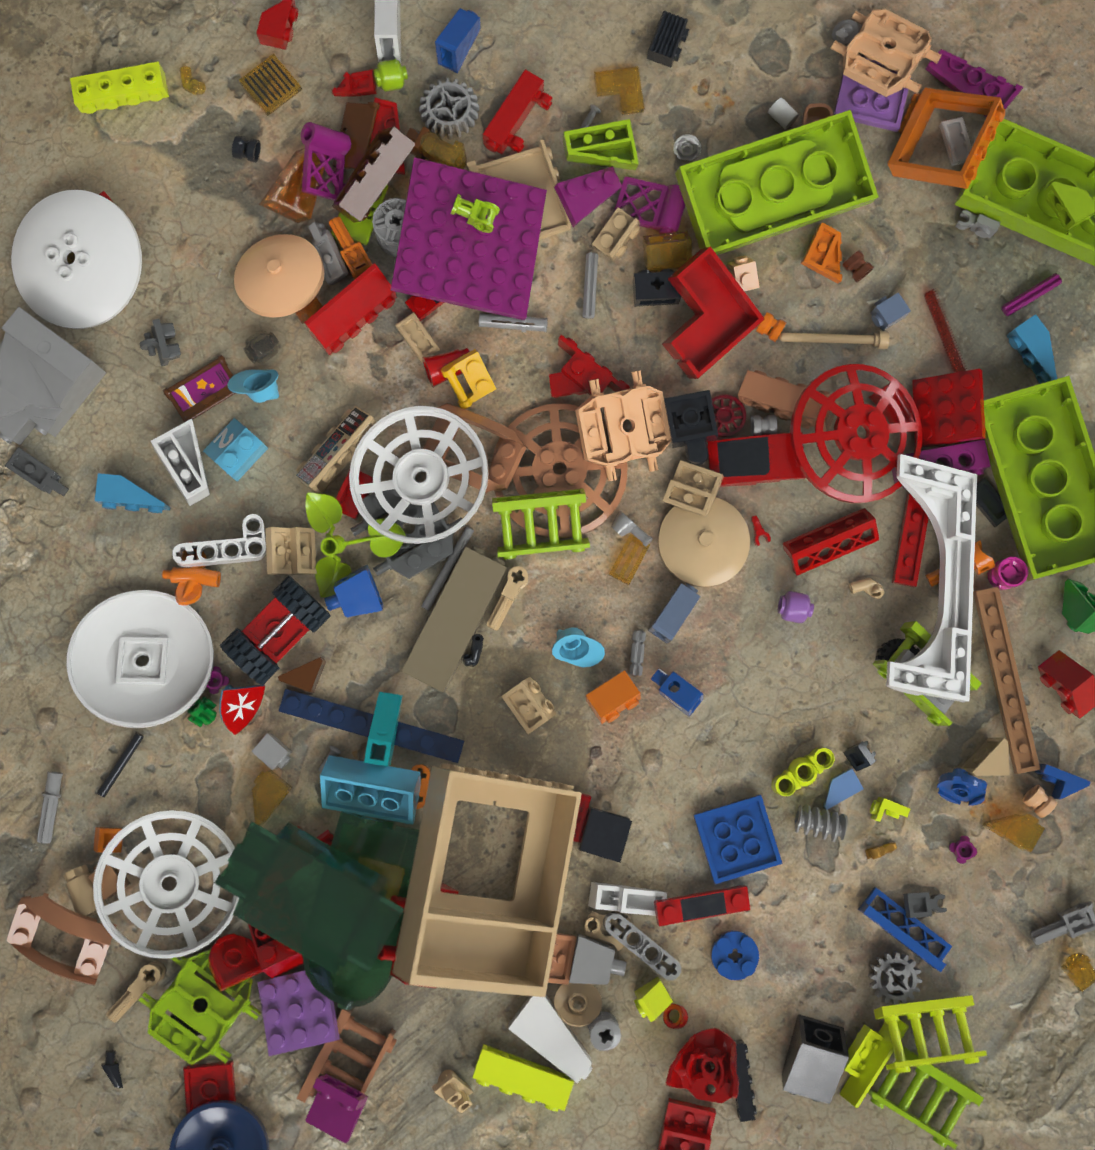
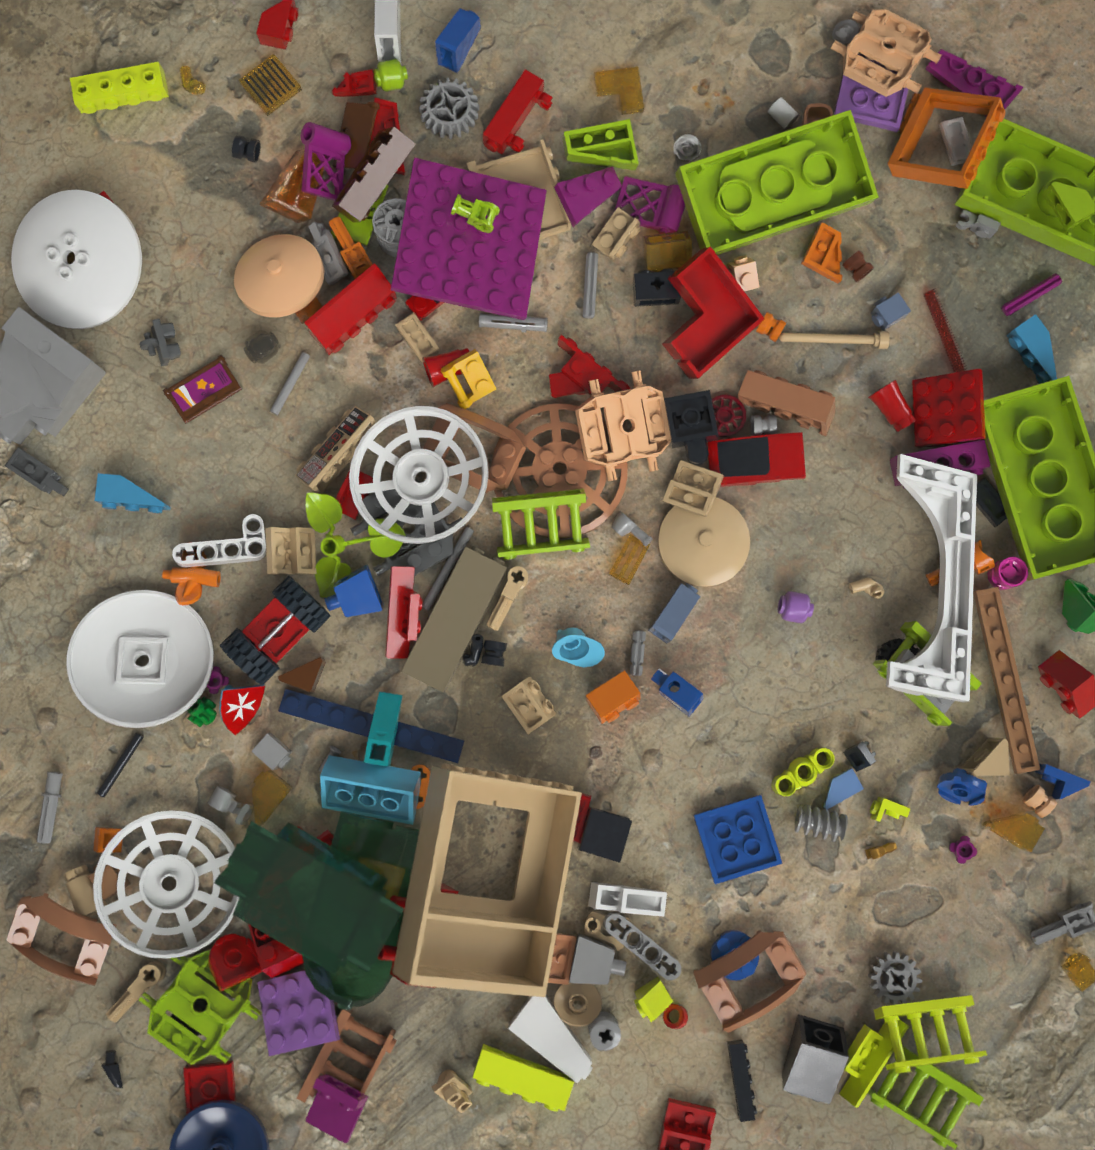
white wedge [151,419,210,506] -> none
medium azure slope [203,418,268,481] -> none
medium azure piece [227,370,279,403] -> none
clear yellow hips [406,127,467,169] -> none
light grey piece [580,105,601,128] -> none
black brick [647,11,690,68] -> none
red plate [654,885,751,927] -> none
red piece [666,1028,739,1103] -> none
red piece [751,515,771,547] -> none
red fence [782,508,880,576] -> none
red dish [790,364,922,503] -> none
blue fence [858,887,952,972] -> none
red plate [892,493,929,587] -> none
dark grey plate [903,892,947,918] -> none
none -> light grey leg [207,786,256,825]
none -> light grey bar [270,352,310,416]
none -> bracket [385,566,422,659]
none -> black wheel [481,640,507,667]
none -> nougat wedge [693,930,807,1033]

